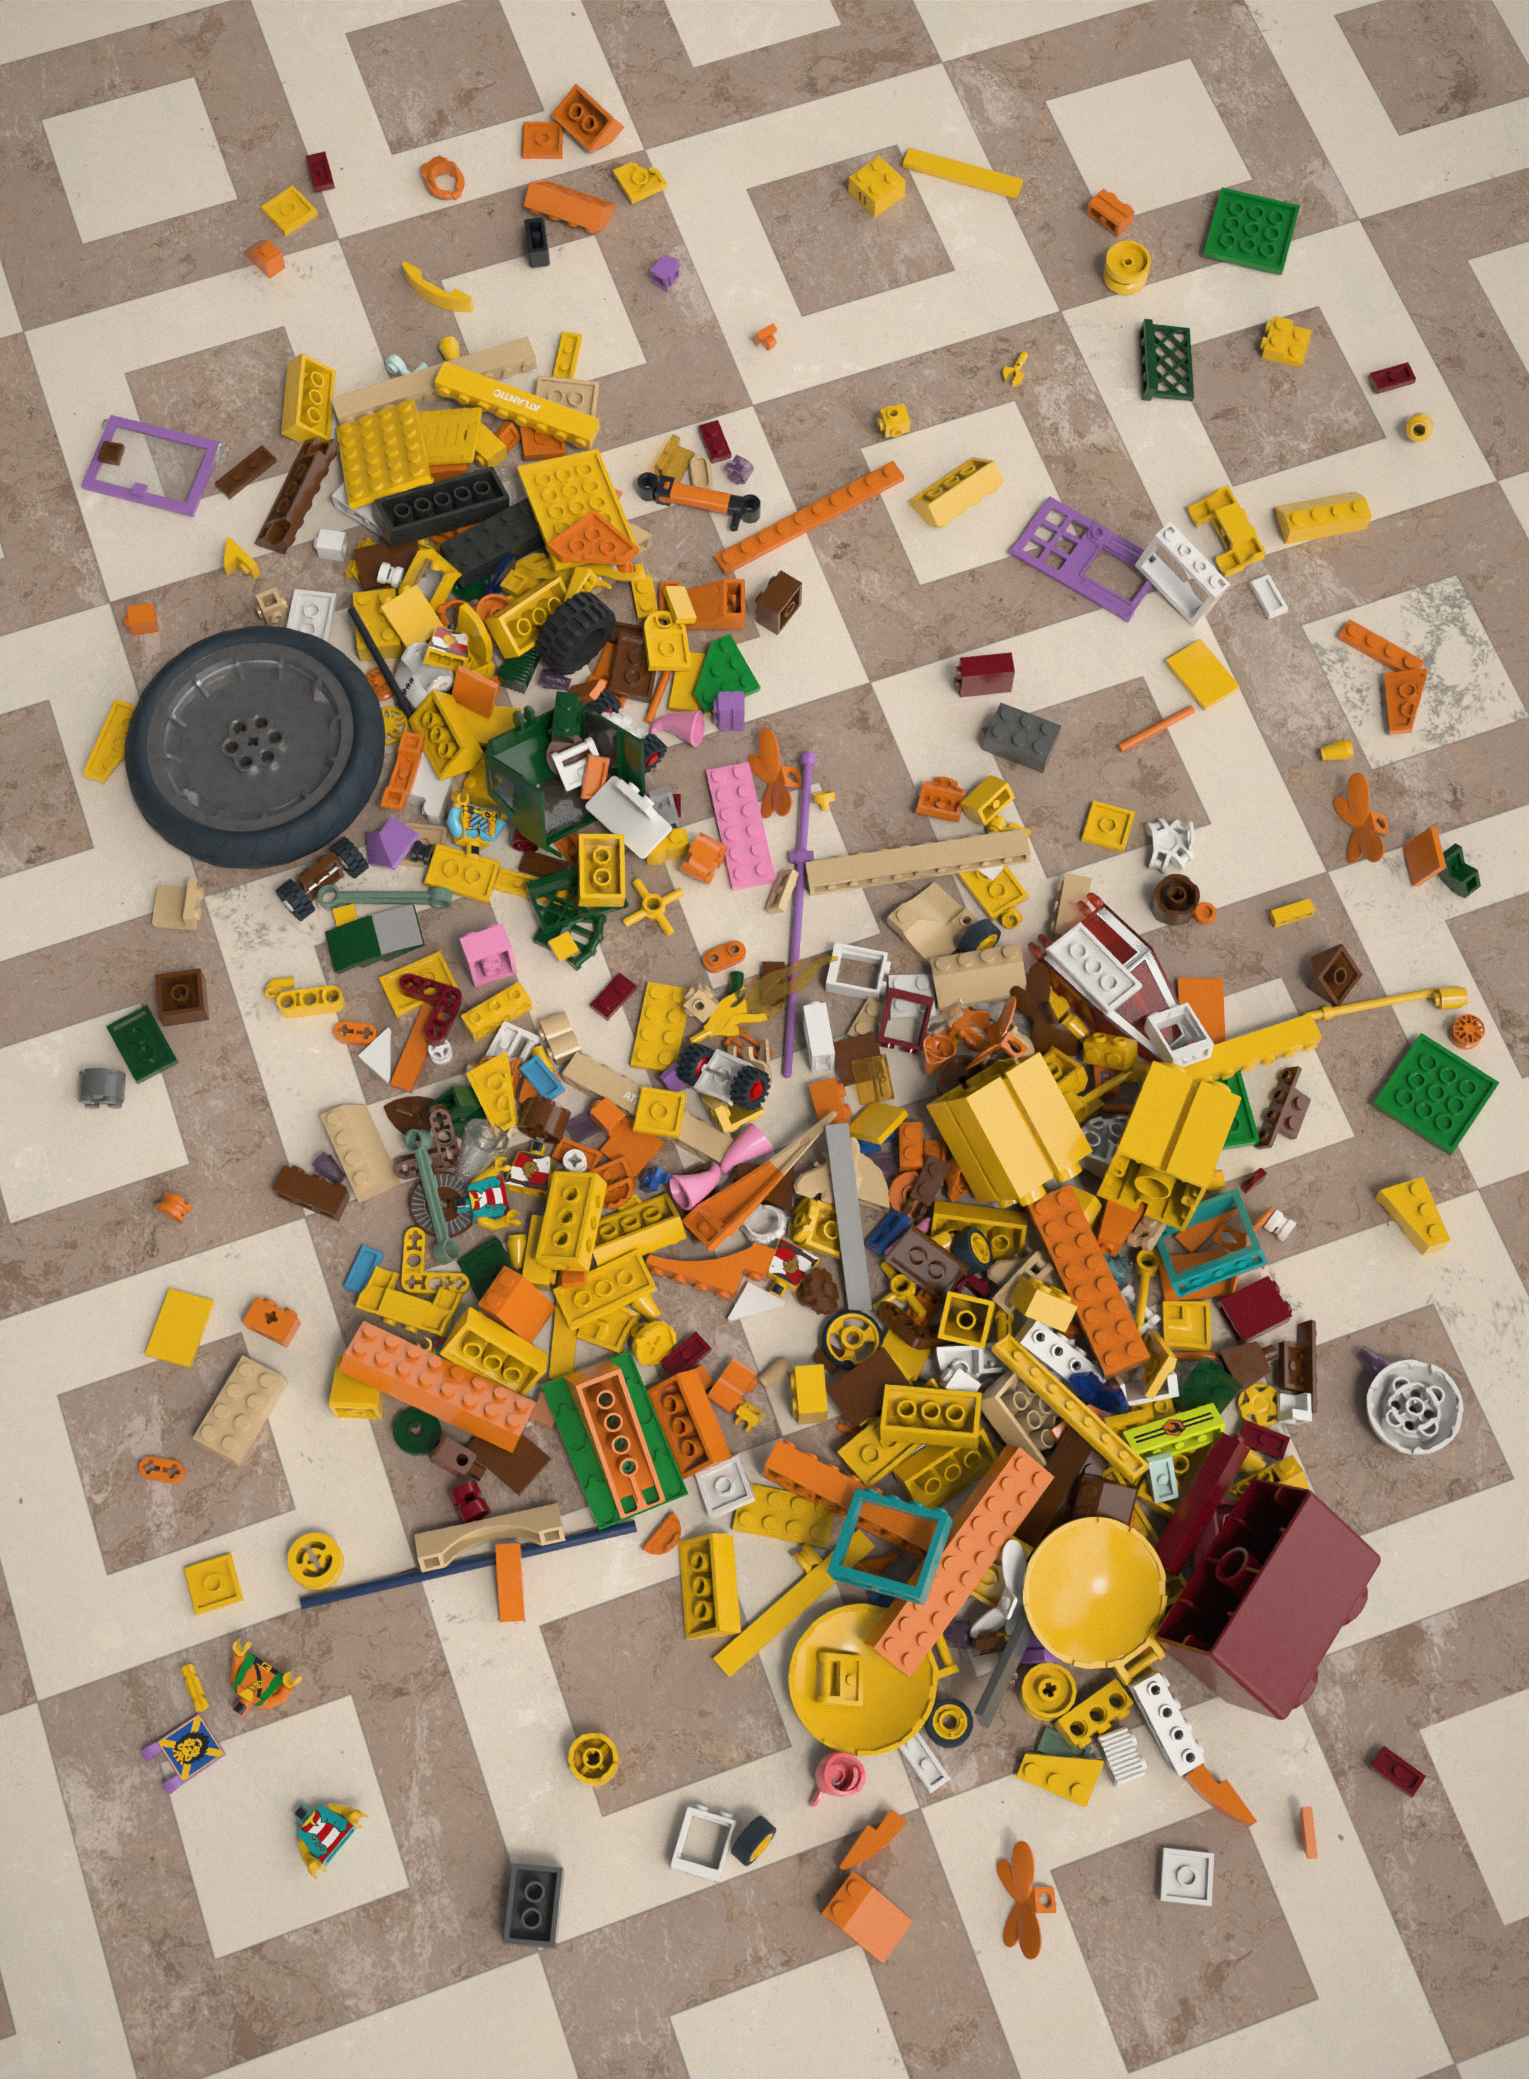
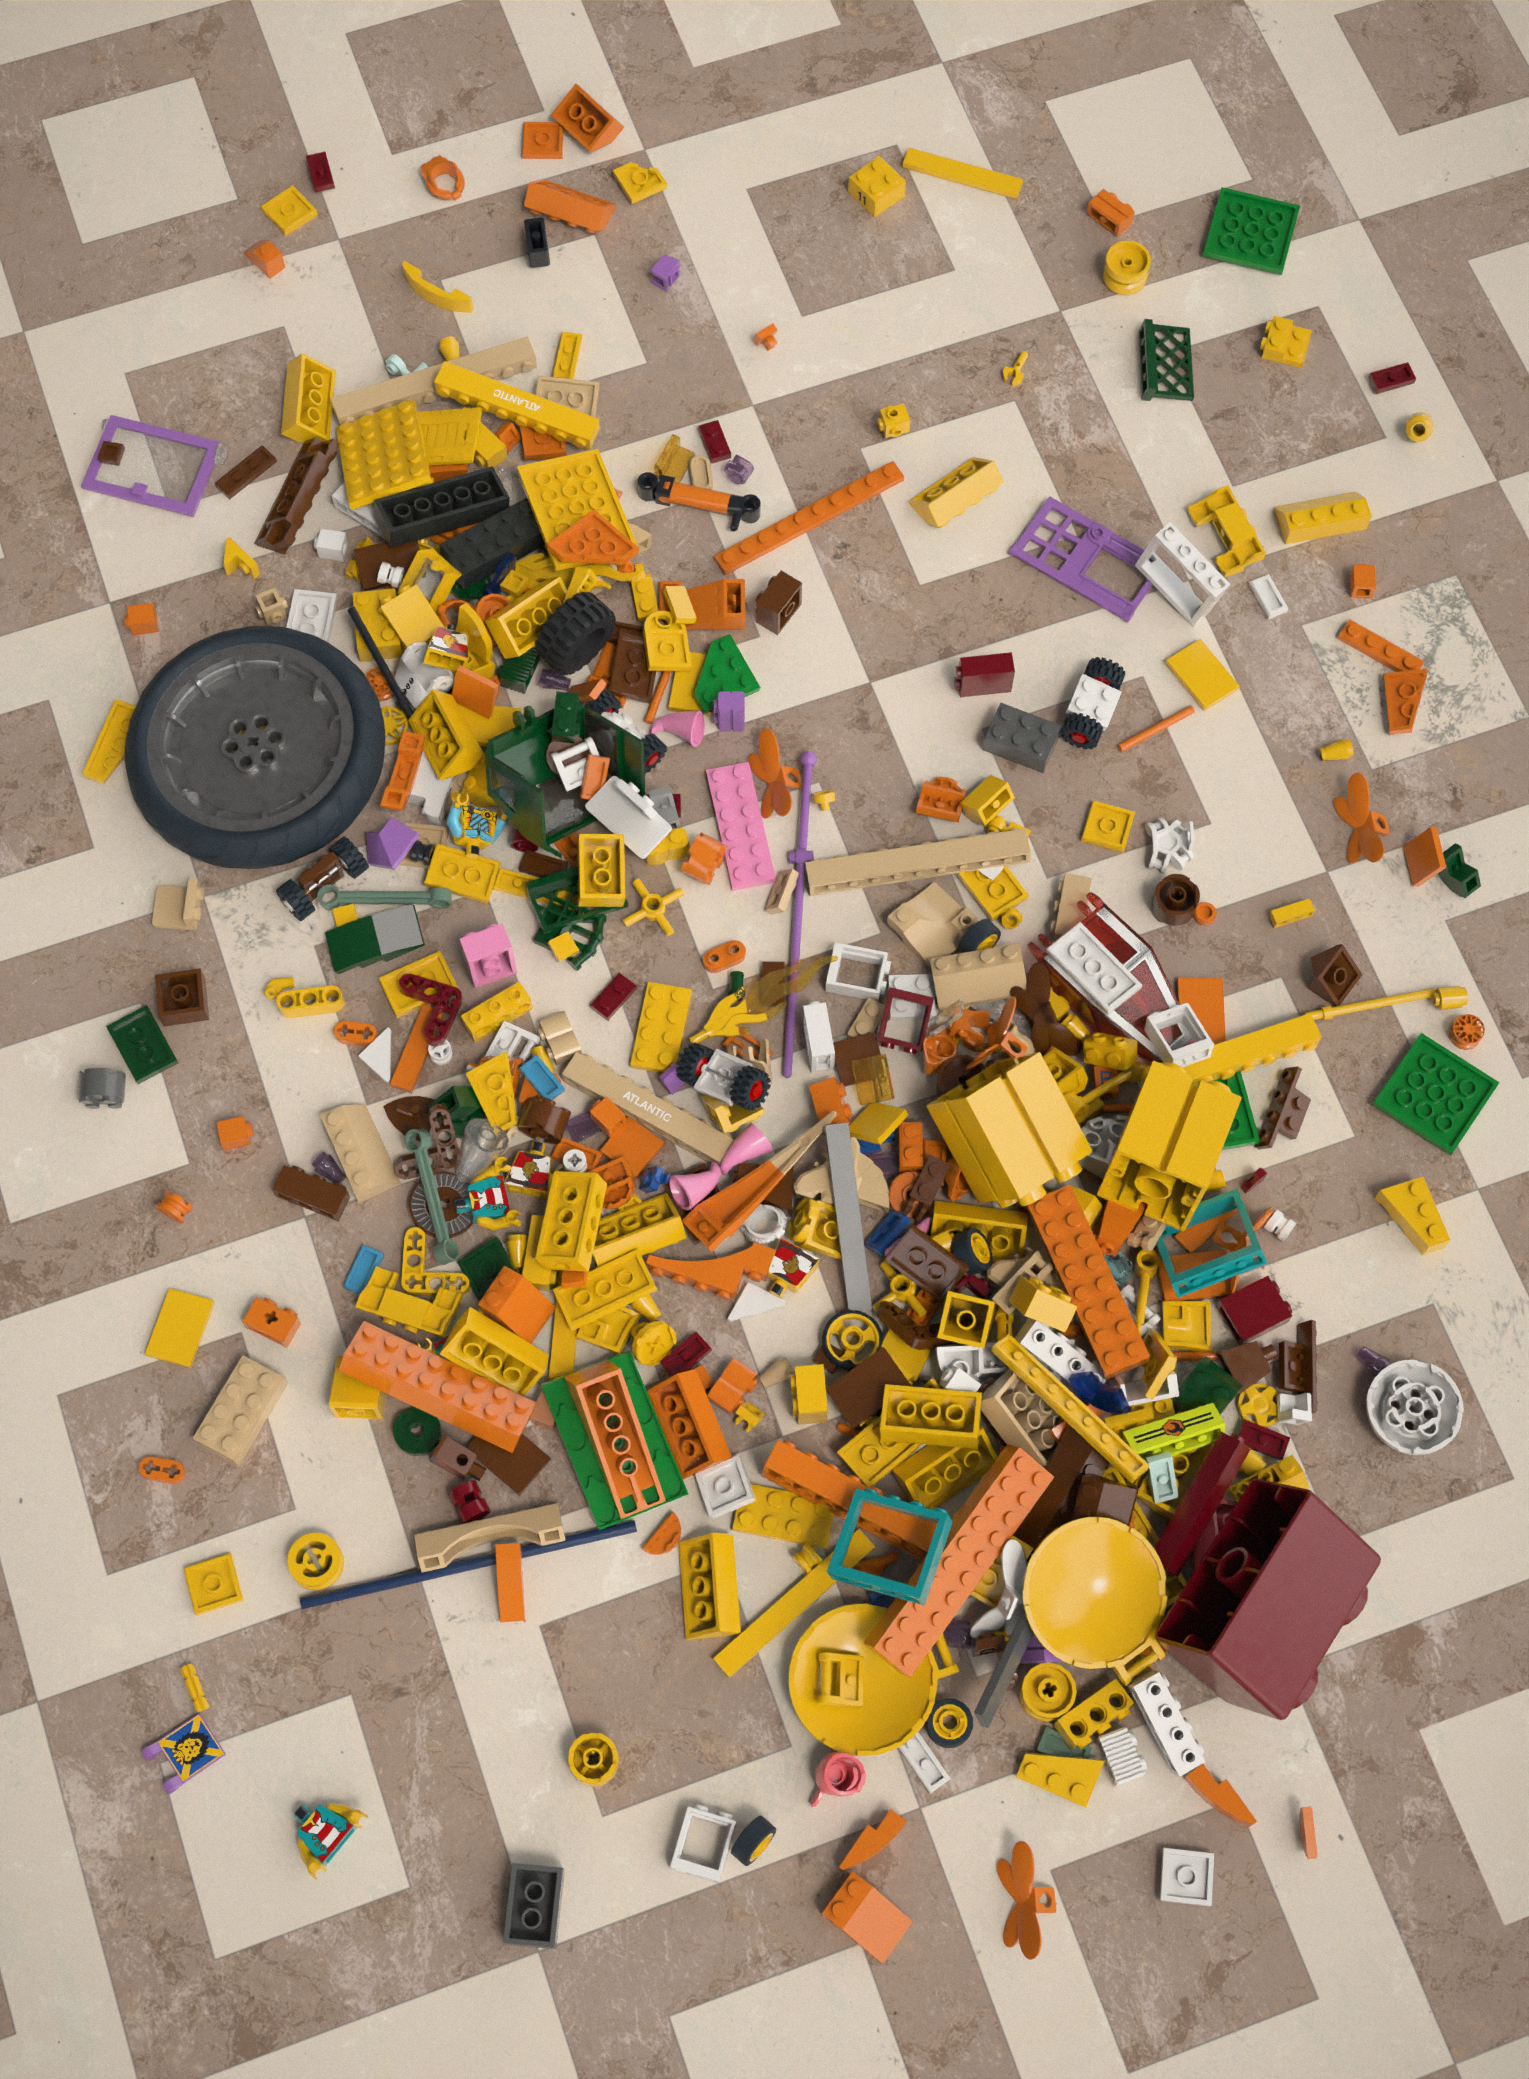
torso [230,1637,302,1717] -> none
yellow tile [633,1086,687,1139] -> none
tan brick [682,983,719,1023] -> none
reddish brown plant [797,1268,839,1315] -> none
dark red plate [1369,1746,1426,1798] -> none
none -> orange brick [216,1116,254,1151]
none -> plate [1060,657,1125,749]
none -> orange brick [1349,563,1376,598]

